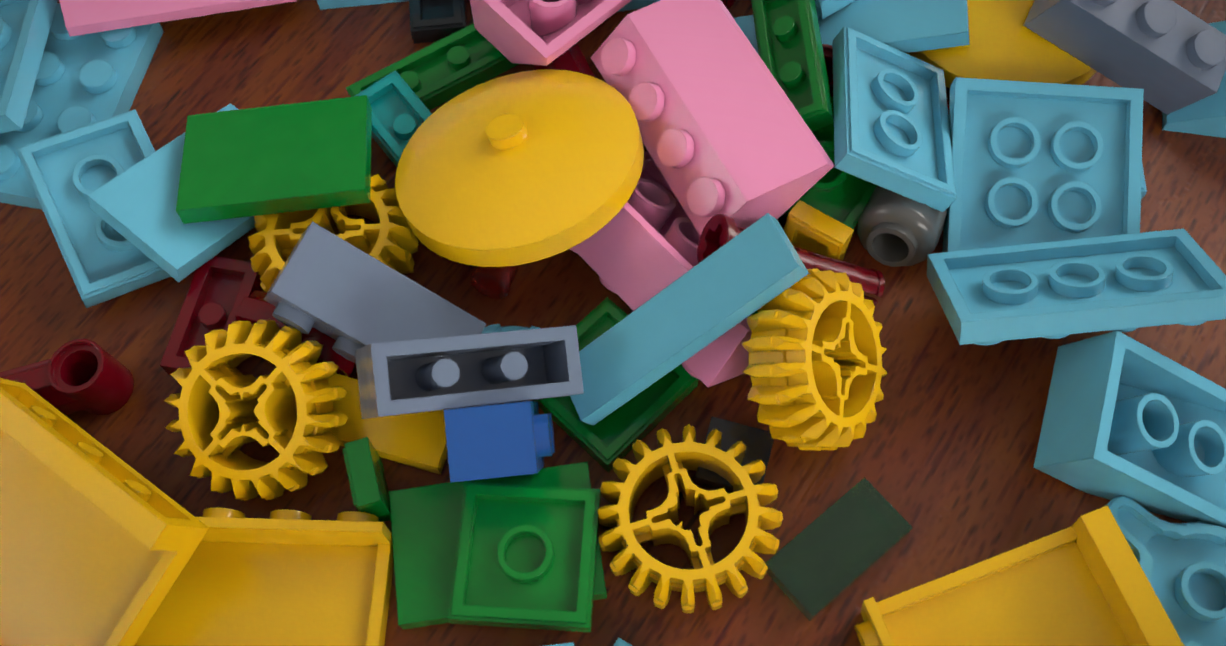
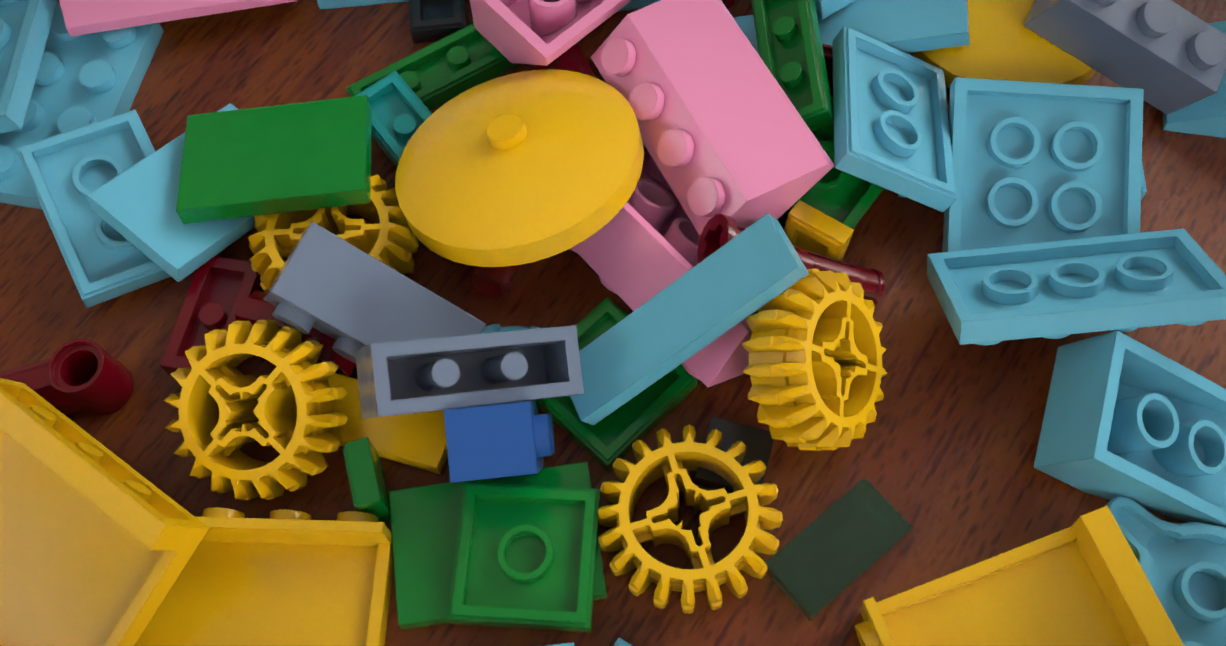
dark grey head [857,186,947,267] -> none

